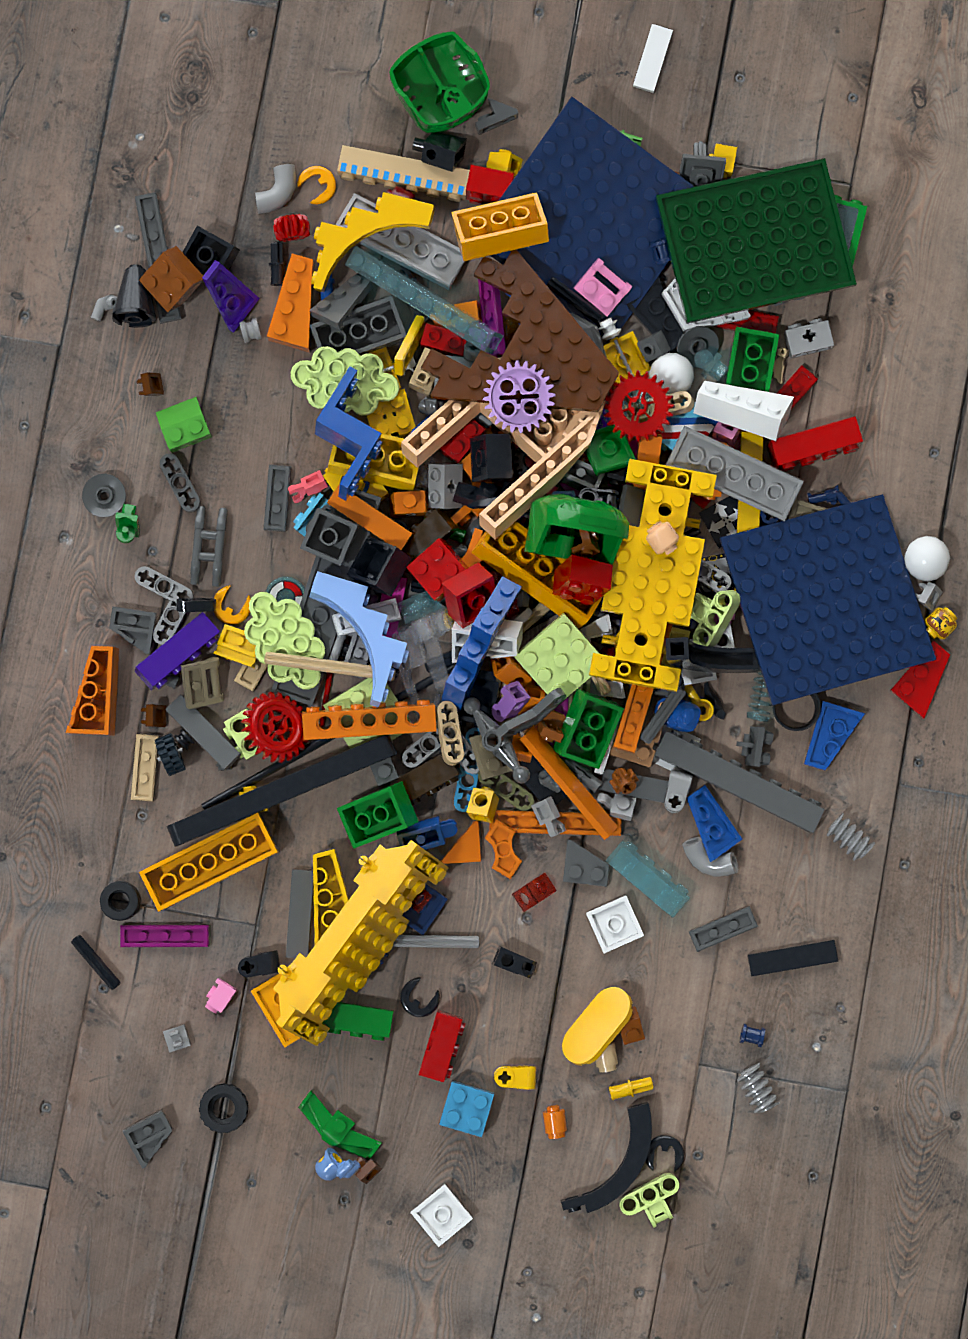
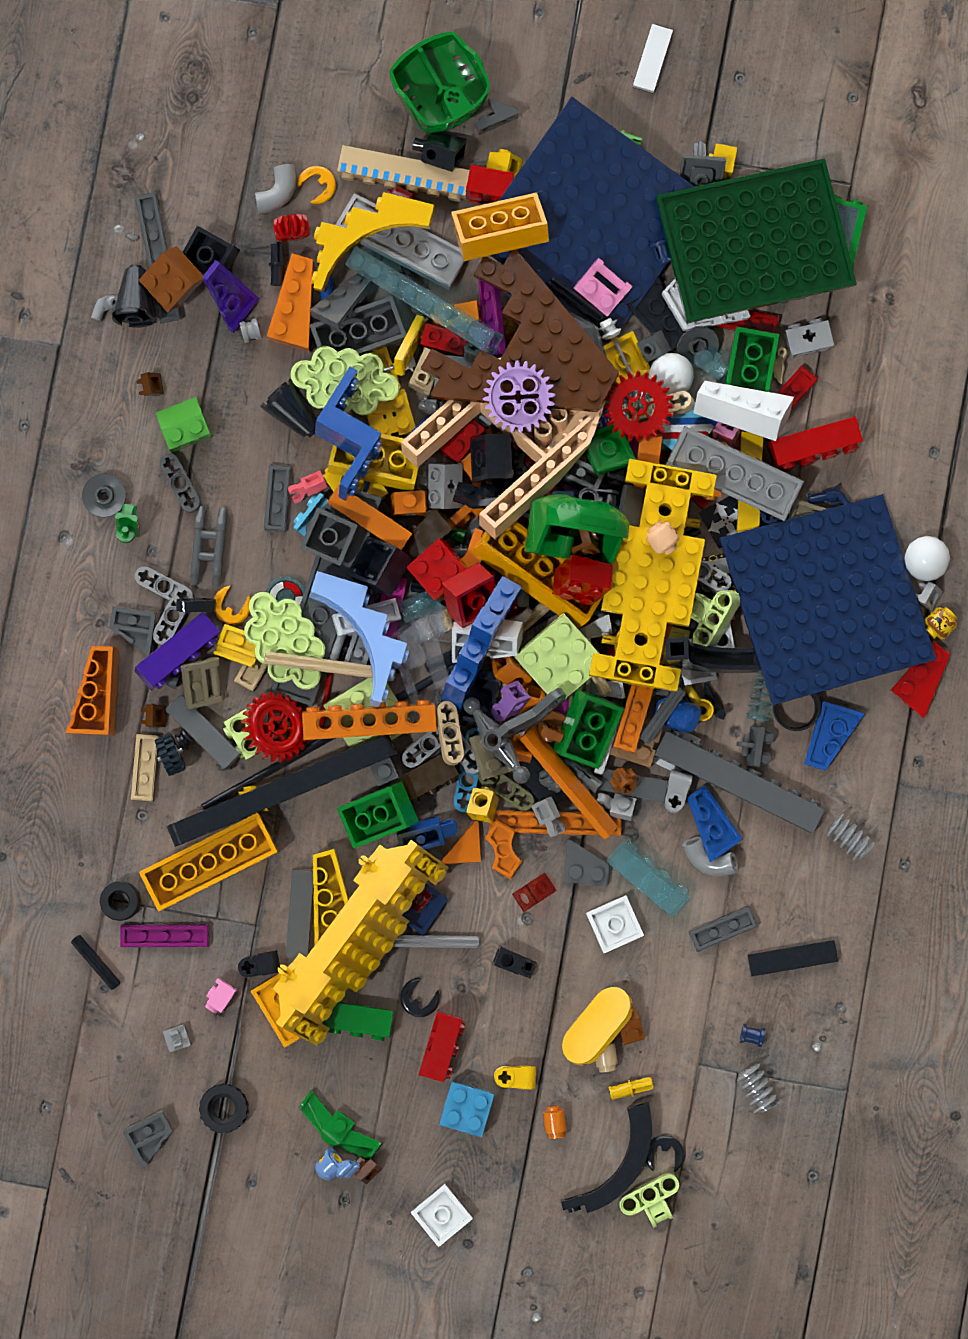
none -> black cone [260,377,317,438]

